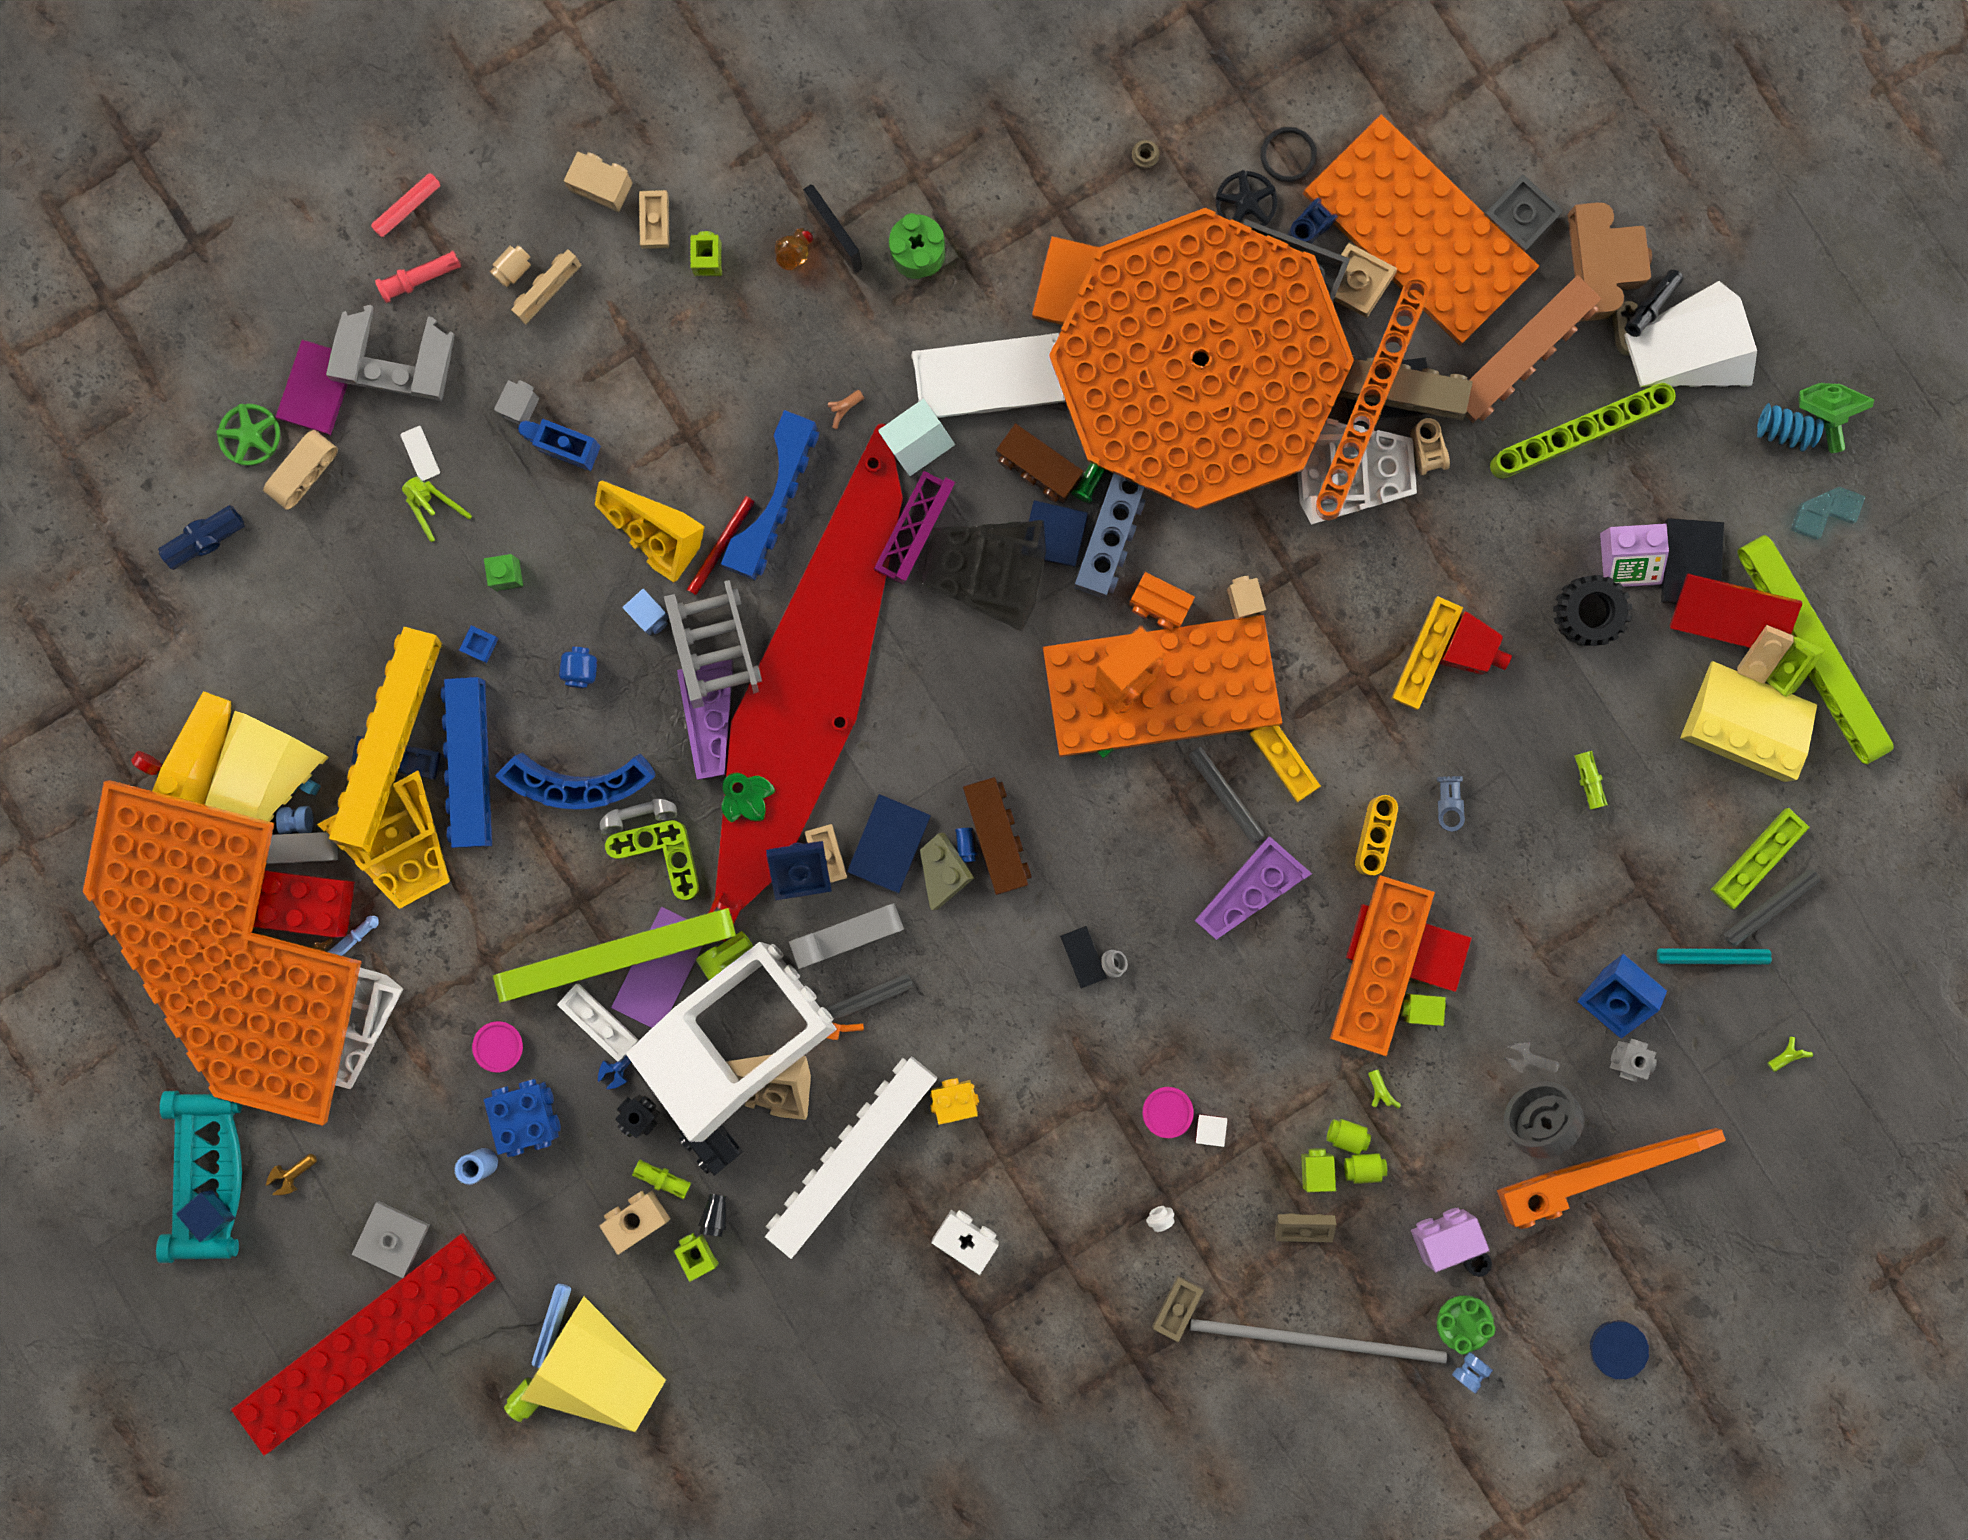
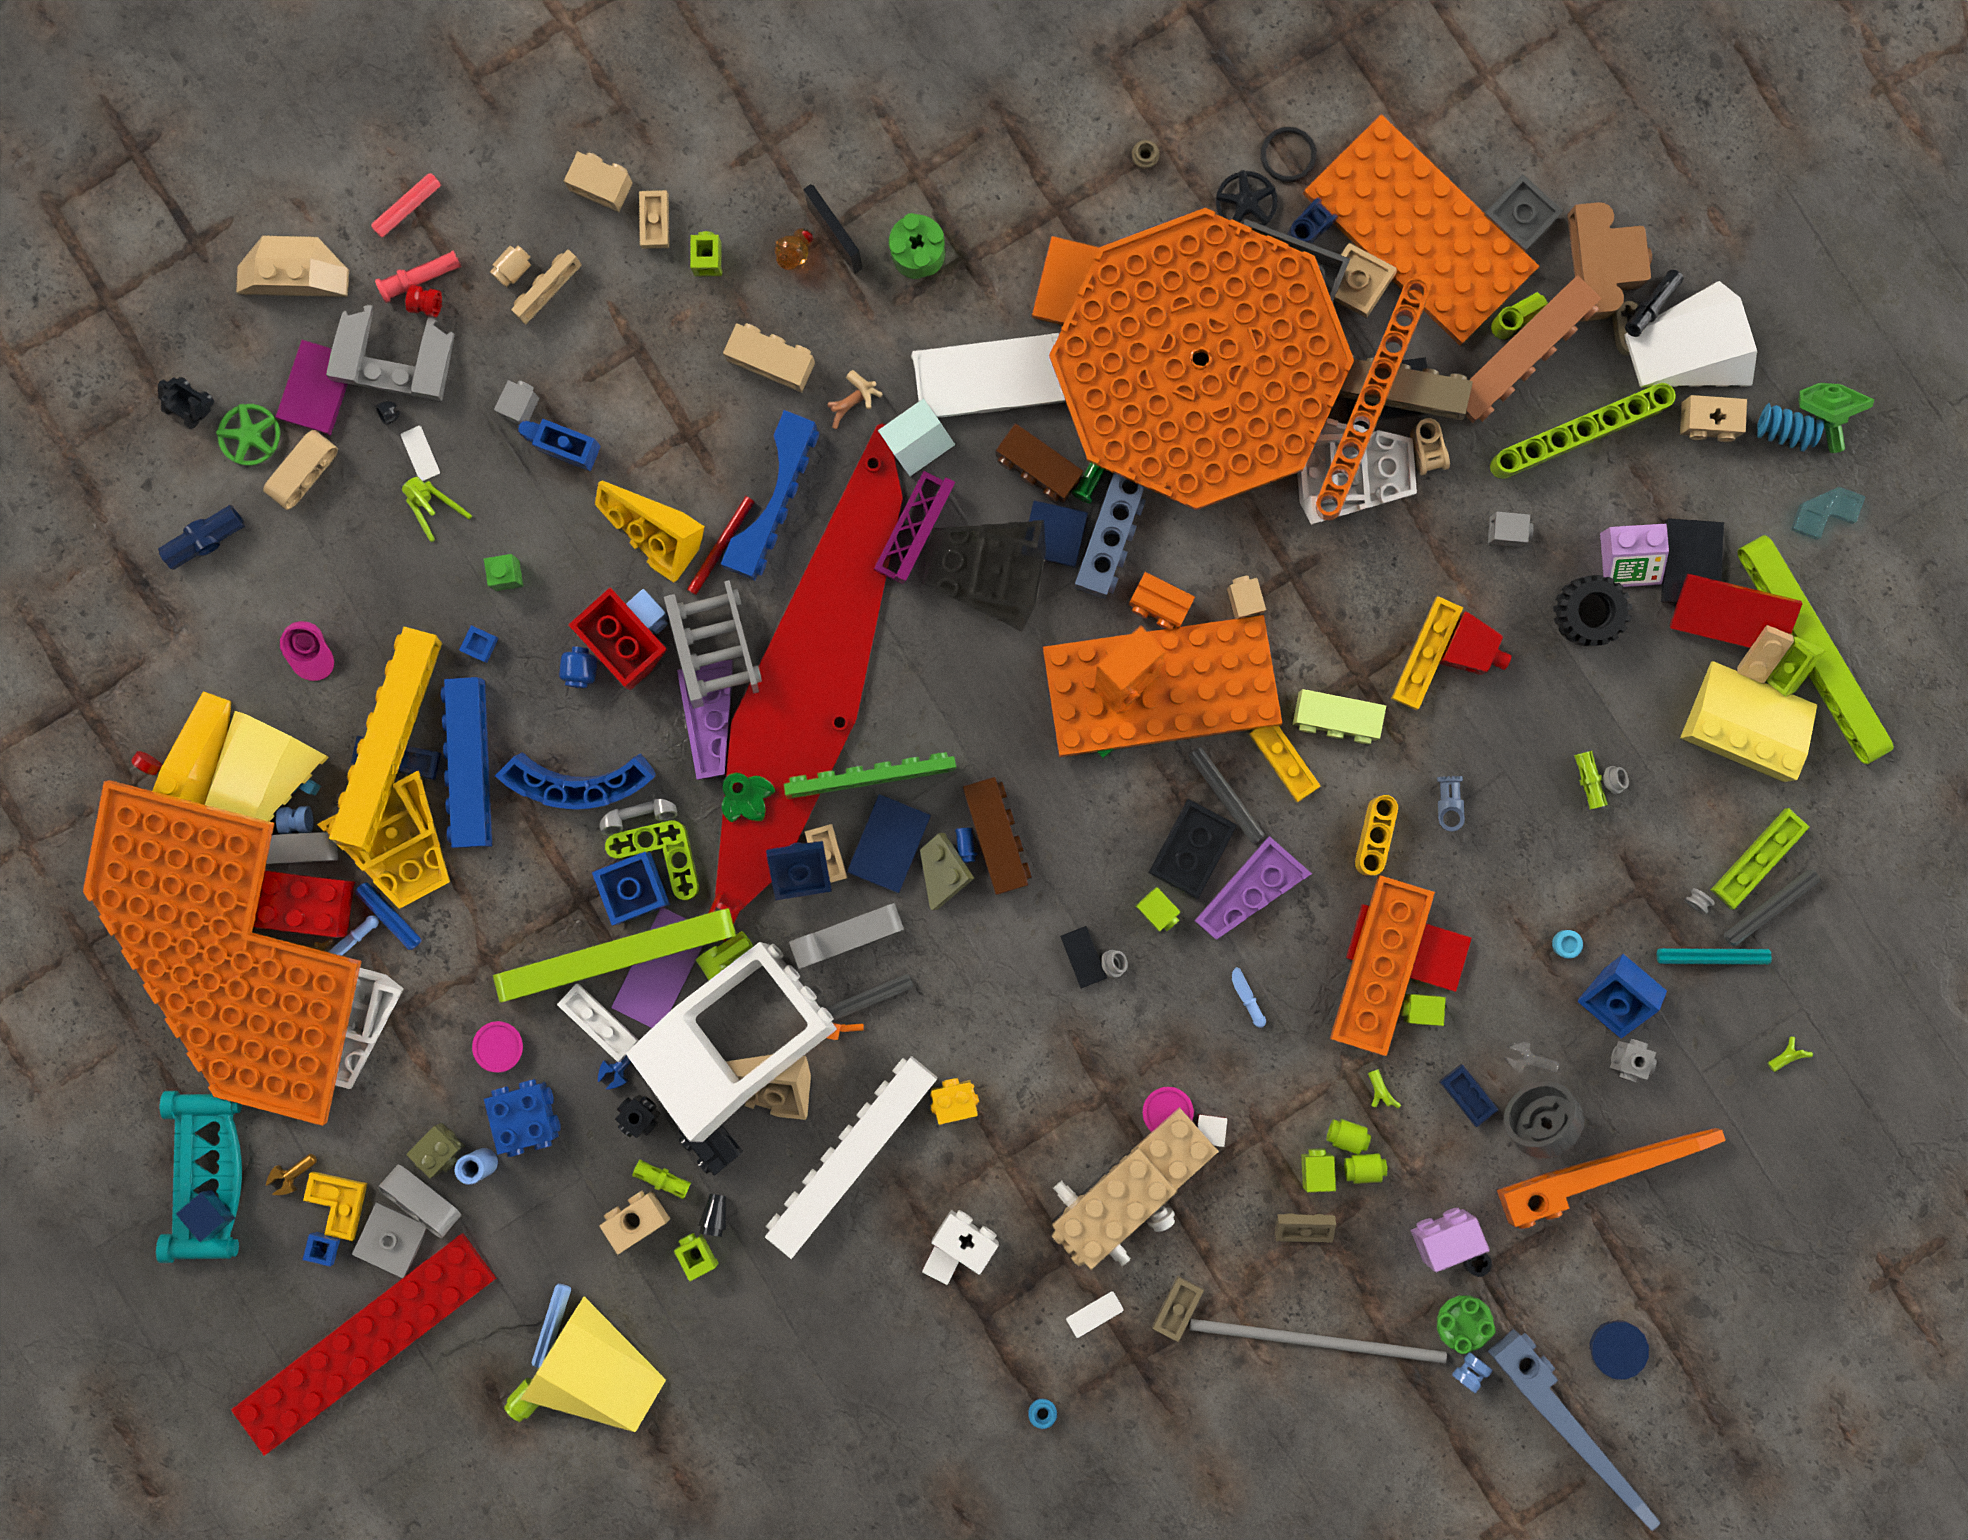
none -> black piece [158,377,215,429]
none -> tan wedge [237,236,349,297]
none -> dark pink cap [280,621,335,681]
none -> yellow tile [303,1172,368,1241]
none -> blue piece [303,1232,340,1266]
none -> blue axle [355,882,422,950]
none -> black hinge [375,401,400,425]
none -> light grey beam [378,1164,461,1238]
none -> red wheel [405,285,442,318]
none -> olive head [406,1123,466,1179]
none -> red slope [568,587,667,691]
none -> blue brick [592,852,671,926]
none -> tan brick [723,323,815,393]
none -> bright green plate [784,752,956,799]
none -> tan bar [847,370,882,409]
none -> white tile [922,1246,959,1285]
none -> dark azure plate [1028,1399,1057,1429]
none -> tan piece [1052,1107,1219,1269]
none -> white sticker [1066,1291,1123,1338]
none -> lime brick [1135,887,1180,931]
none -> black tile [1148,799,1237,899]
none -> light blue piece [1232,967,1266,1028]
none -> yellowish green brick [1293,689,1386,744]
none -> dark blue plate [1439,1064,1499,1127]
none -> light grey brick [1488,512,1533,547]
none -> sand blue piece [1488,1329,1661,1531]
none -> lime piece [1491,292,1548,339]
none -> medium azure tile [1552,930,1583,958]
none -> light grey plate [1603,766,1629,794]
none -> tan brick [1680,395,1747,442]
none -> light grey bush [1684,888,1715,915]

